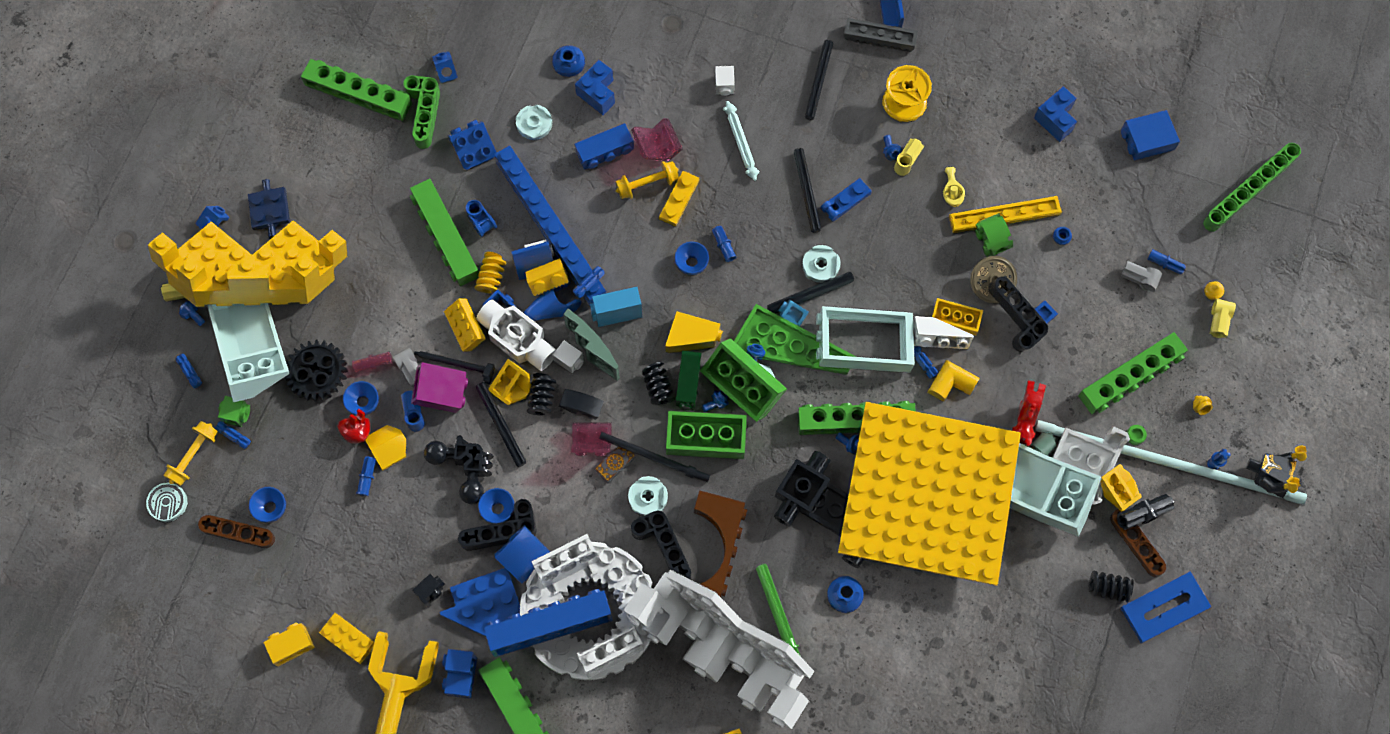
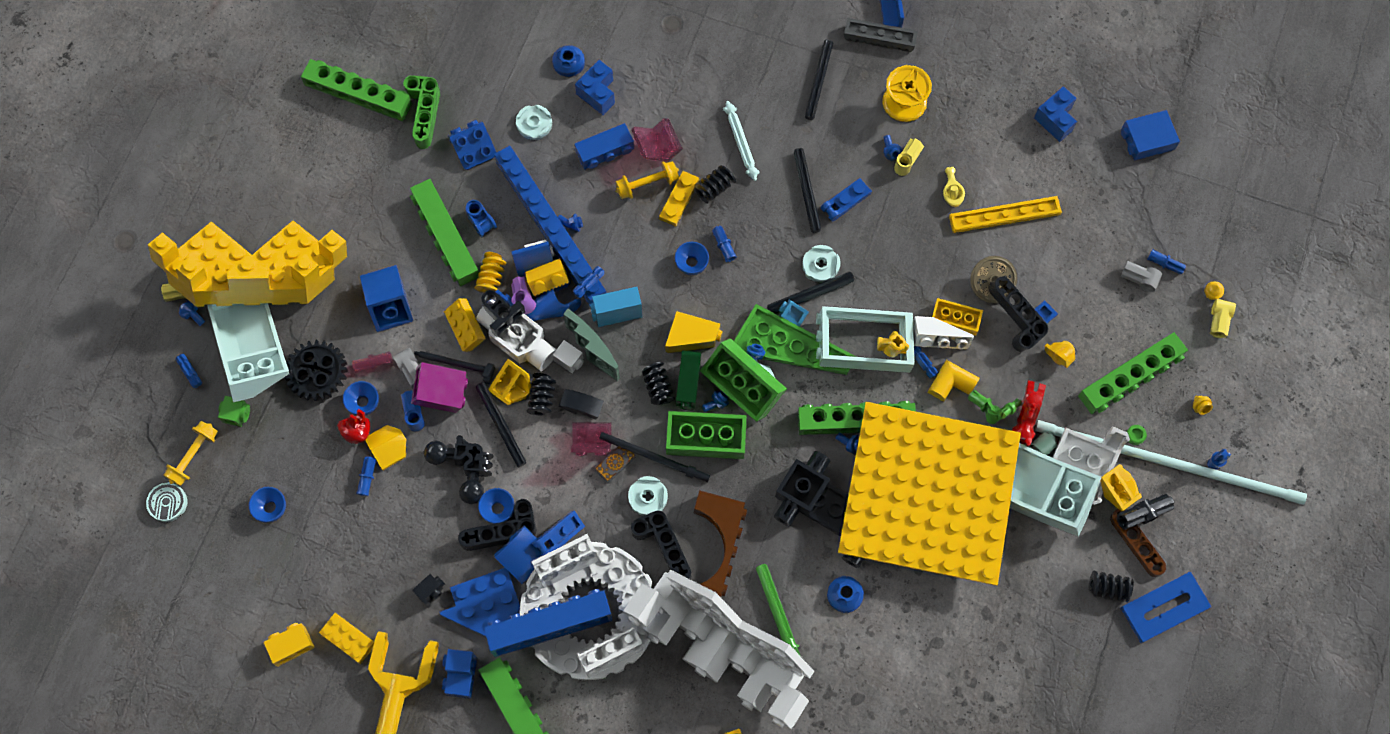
blue bracket [195,206,230,230] -> none
reddish brown beam [198,515,275,548] -> none
blue axle [215,421,251,449] -> none
dark blue plate [248,179,290,239] -> none
blue bracket [432,51,458,83] -> none
white brick [715,66,734,96] -> none
bright green brick [975,213,1013,257] -> none
blue plate [1053,227,1072,245] -> none
bright green beam [1203,143,1301,232] -> none
torso [1246,445,1307,498] -> none
none -> blue slope [360,265,413,332]
none -> black tile [481,290,525,337]
none -> medium lavender piece [511,277,536,314]
none -> blue plate [532,510,585,557]
none -> blue plate [558,214,583,232]
none -> black piece [695,165,737,204]
none -> yellow piece [877,331,909,357]
none -> bright green pin [968,390,1022,424]
none -> yellow piece [1045,341,1075,368]

